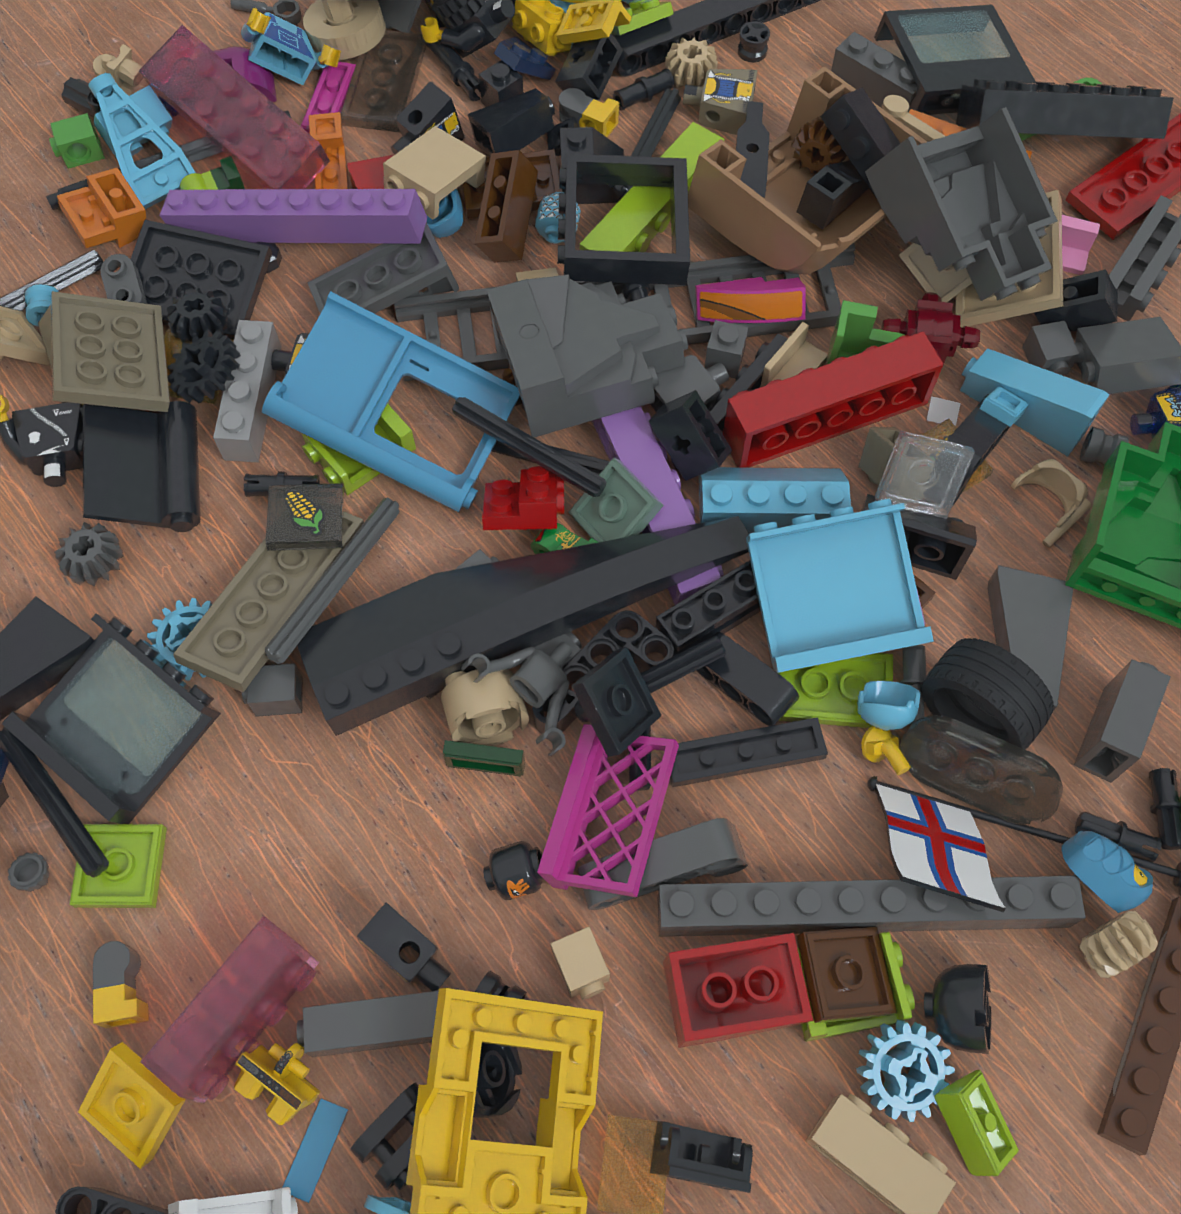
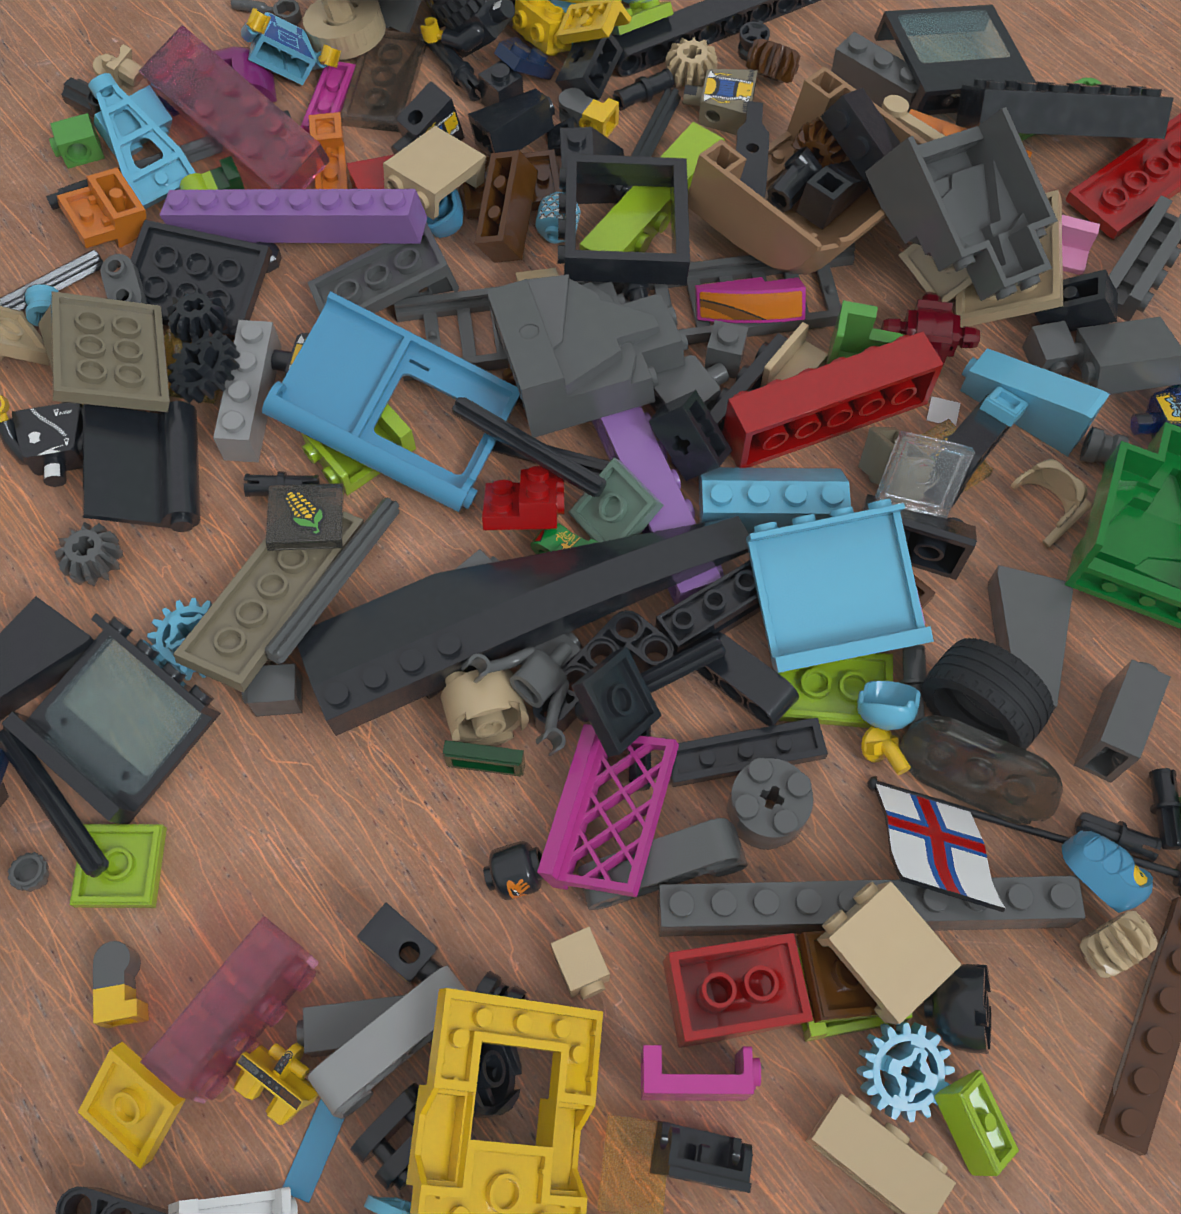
none -> light grey beam [307,966,467,1119]
none -> dark pink panel [641,1045,761,1101]
none -> dark grey brick [727,758,813,850]
none -> reddish brown gear [746,39,801,83]
none -> black piece [767,146,823,213]
none -> tan panel [817,881,962,1024]

